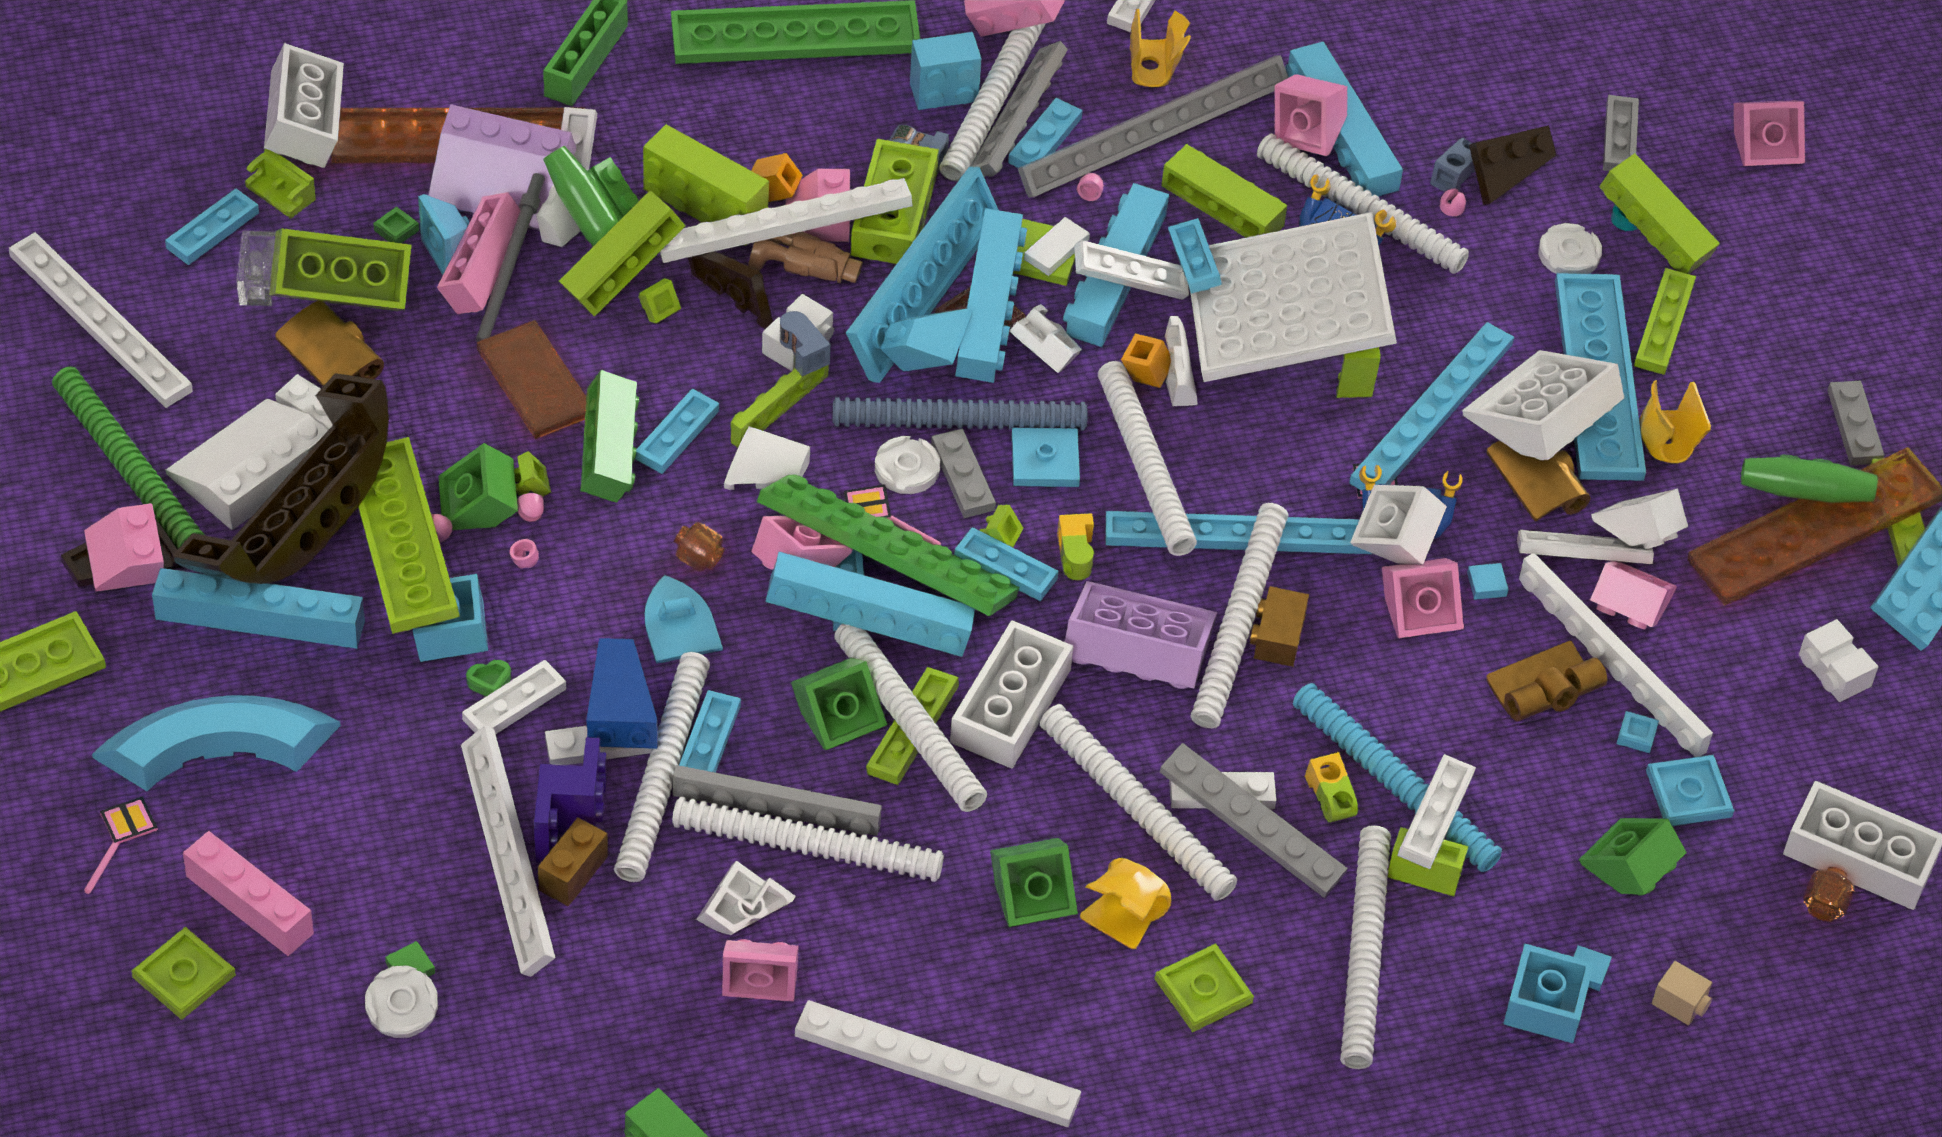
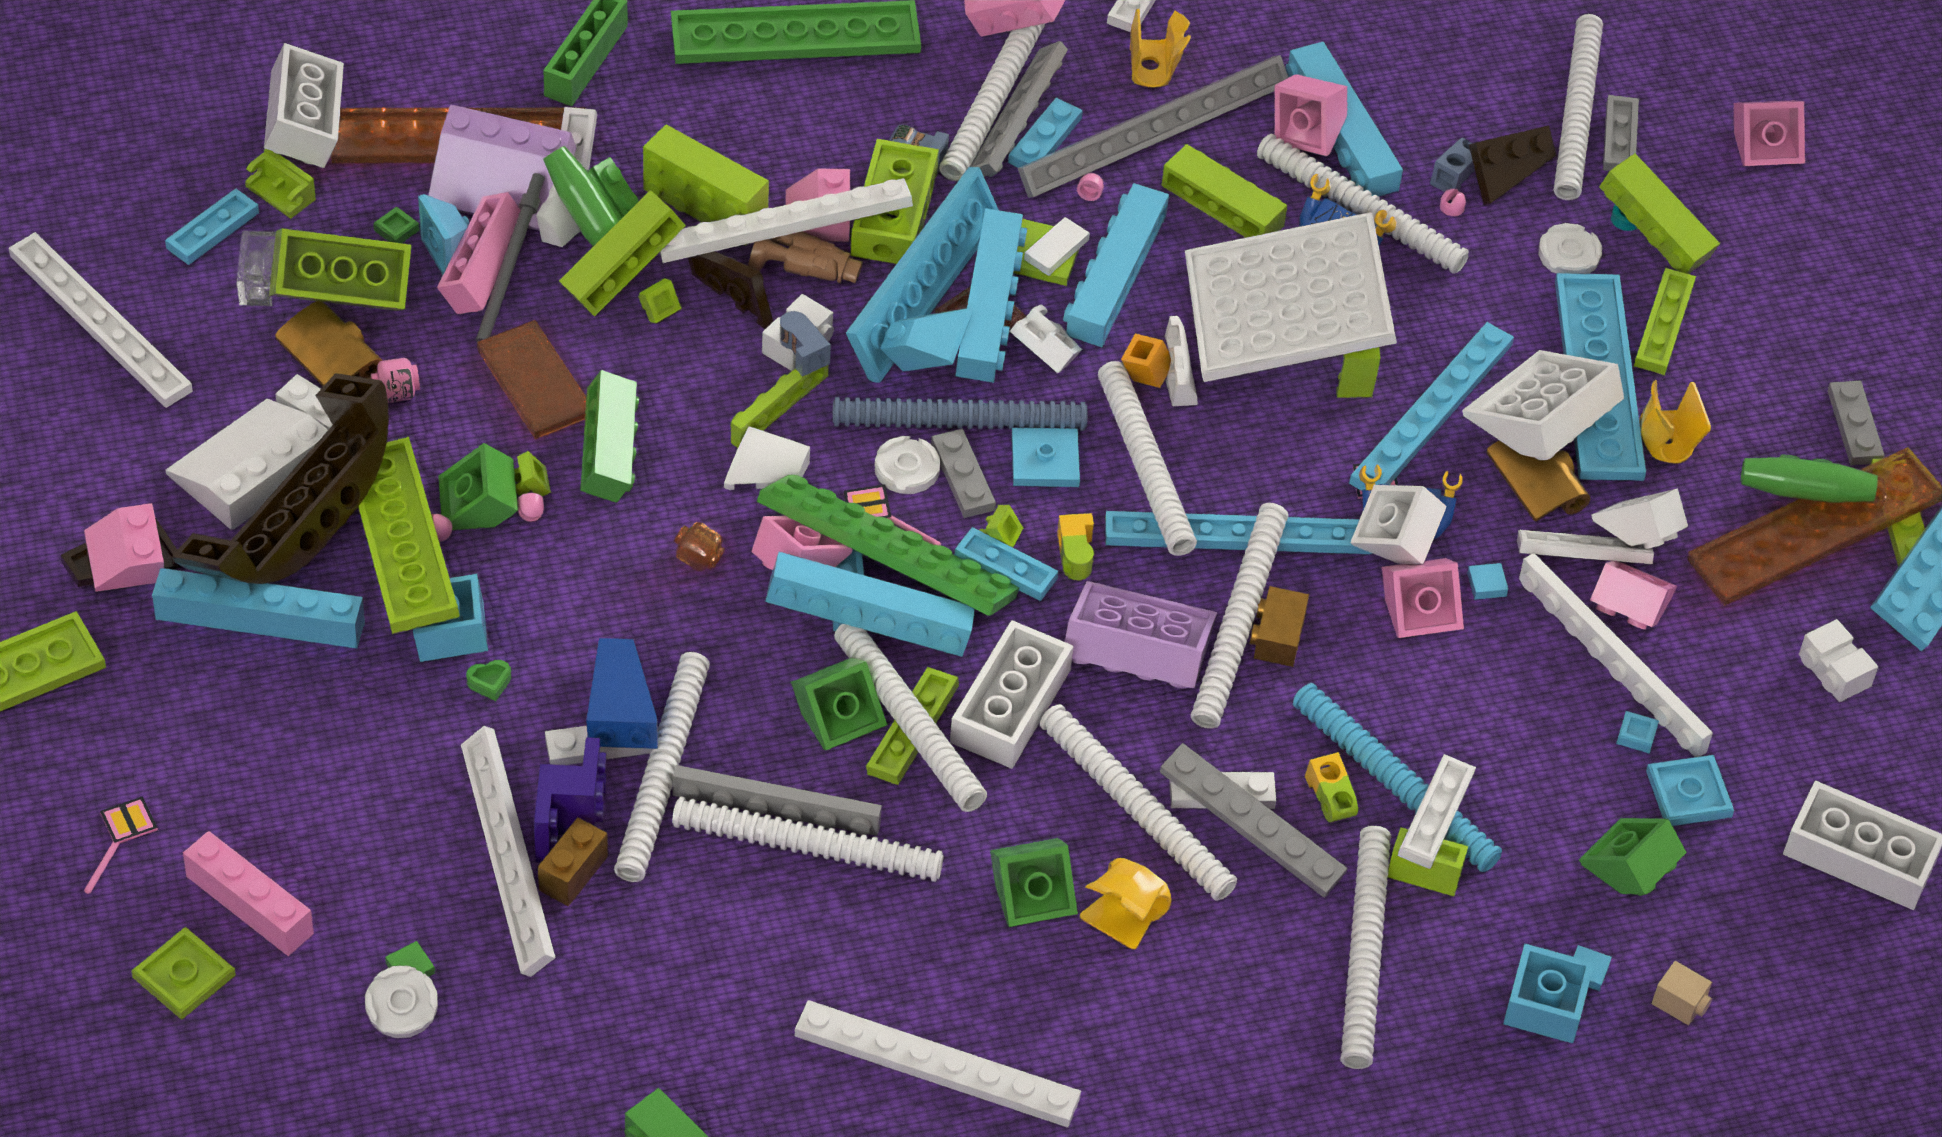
bright green piece [52,366,205,549] -> none
medium azure brick [92,695,340,791] -> none
white plate [462,660,566,734] -> none
bright pink hinge [510,539,539,569] -> none
medium azure plate [635,389,719,474] -> none
medium azure shield [645,575,723,664] -> none
medium azure plate [679,690,741,773] -> none
white slope [696,861,796,935] -> none
bright pink slope [722,939,798,1002] -> none
light orange brick [751,153,803,202] -> none
medium azure brick [910,32,982,110] -> none
white tile [1074,240,1189,300] -> none
lime tile [1155,943,1254,1032] -> none
medium azure plate [1168,218,1222,294] -> none
pearl gold panel [1486,641,1608,721] -> none
clear orange head [1803,867,1855,922] -> none
none -> bright pink head [371,358,420,403]
none -> white piece [1553,14,1603,200]

